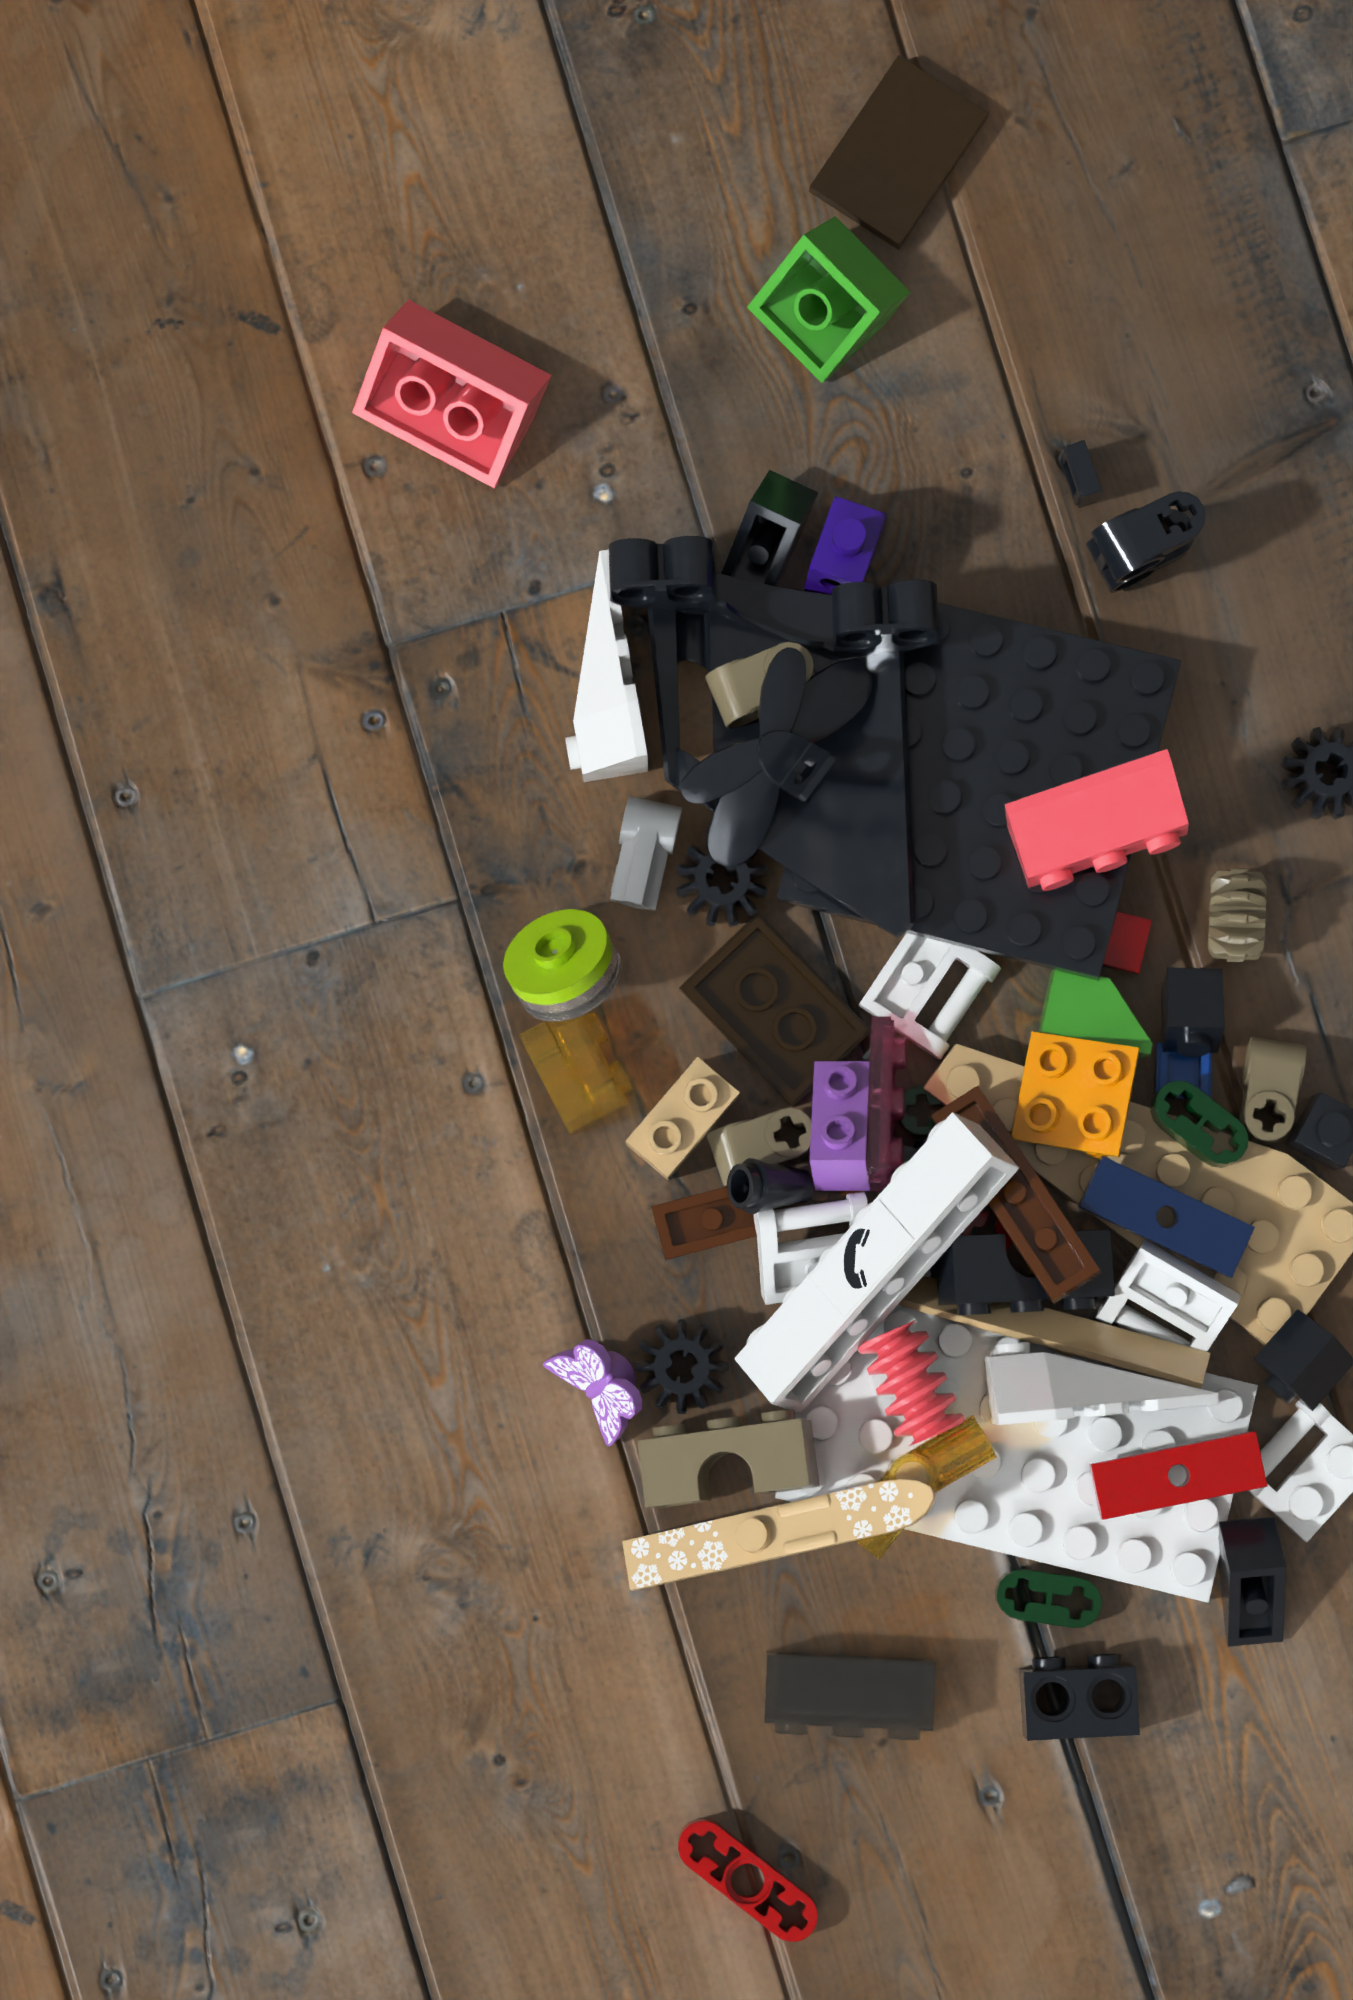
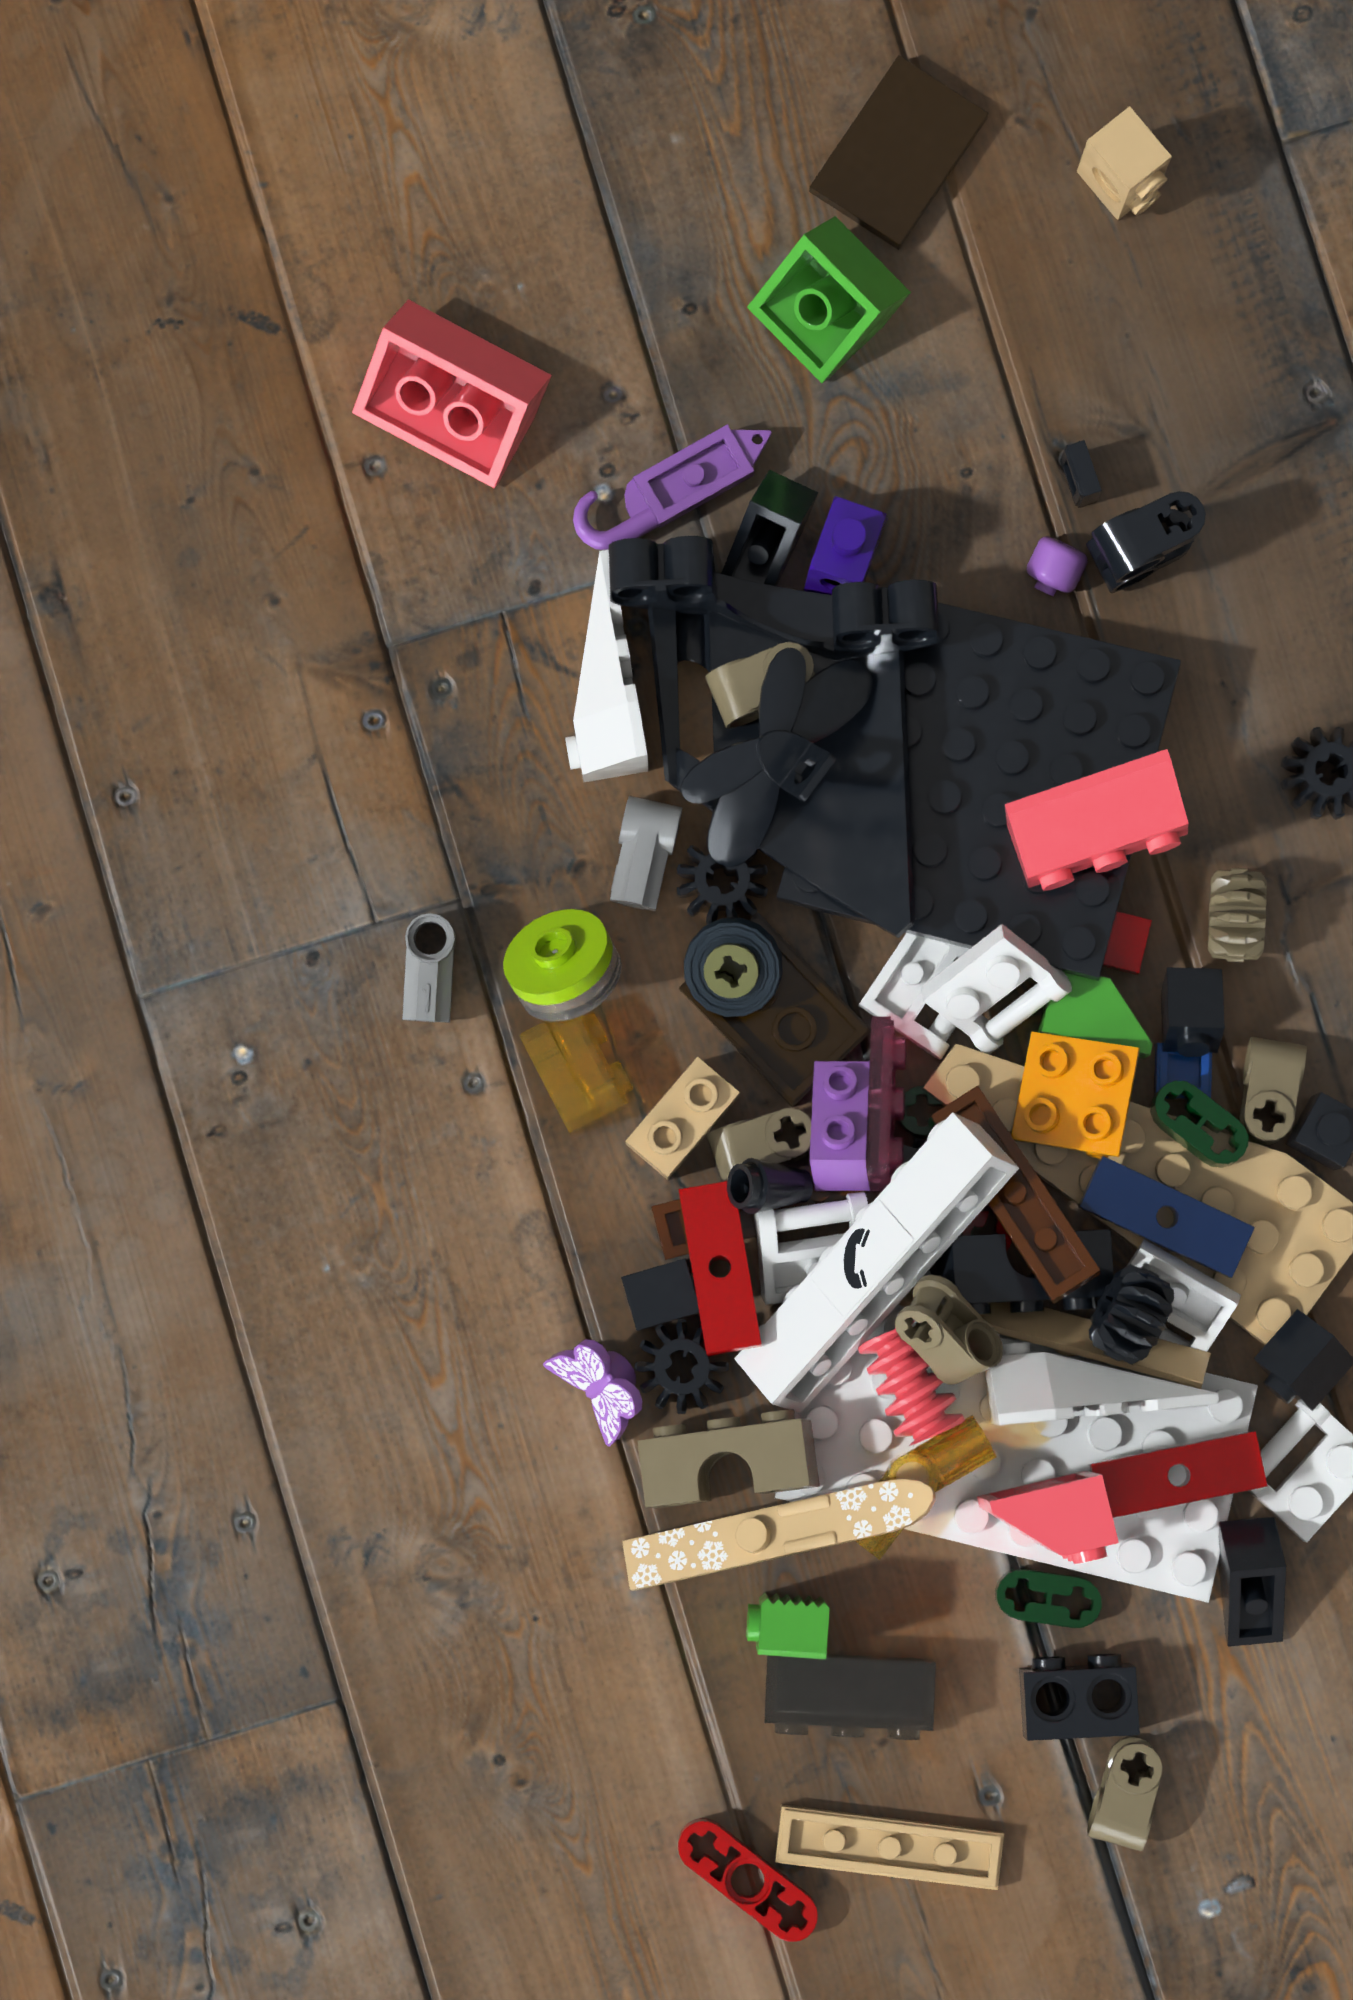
none -> light grey piece [402,913,456,1023]
none -> medium lavender plate [573,424,771,550]
none -> black brick [621,1258,699,1331]
none -> red tile [678,1181,762,1356]
none -> black wheel [683,918,783,1017]
none -> bright green brick [746,1592,830,1659]
none -> tan tile [775,1804,1004,1890]
none -> dark tan piece [895,1275,1003,1385]
none -> white plate [922,924,1072,1055]
none -> coral slope [977,1471,1119,1564]
none -> medium lavender piece [1027,536,1088,596]
none -> tan brick [1077,106,1172,221]
none -> dark tan piece [1086,1736,1162,1851]
none -> black gear [1089,1264,1174,1365]

